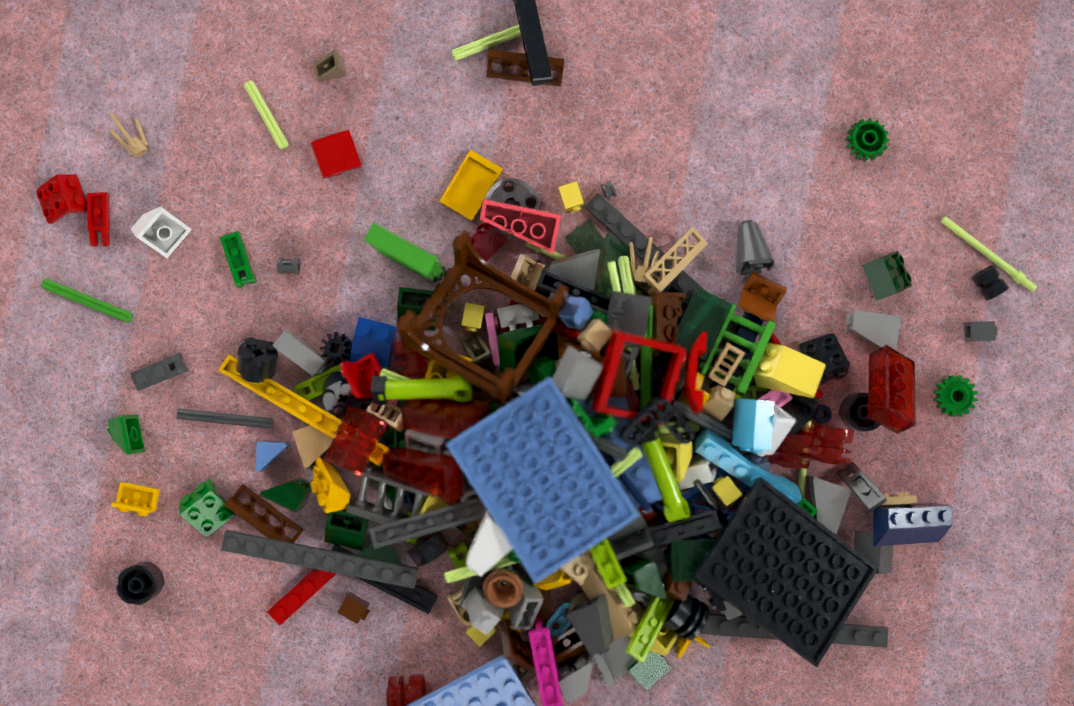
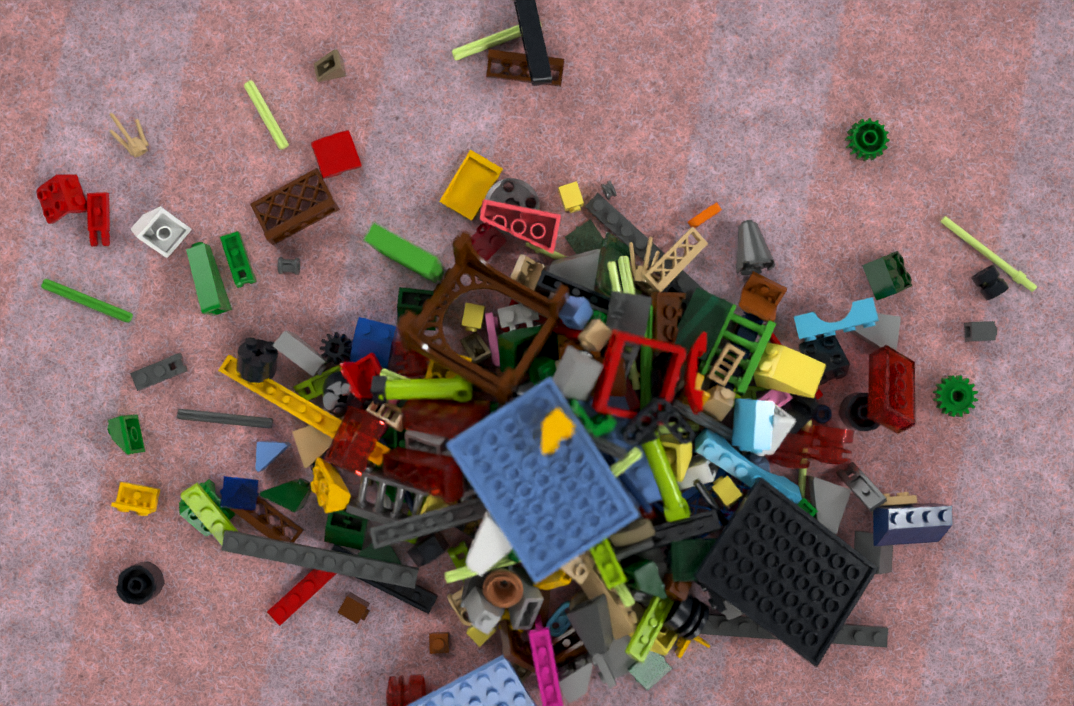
none -> lime plate [180,483,239,545]
none -> green slope [186,242,232,316]
none -> clear blue piece [220,476,259,511]
none -> reddish brown fence [250,168,340,245]
none -> dark orange plate [429,632,449,654]
none -> yellow slope [541,407,575,455]
none -> dark tan slope [609,519,655,547]
none -> orange beam [687,202,722,228]
none -> medium azure arch [794,297,879,342]

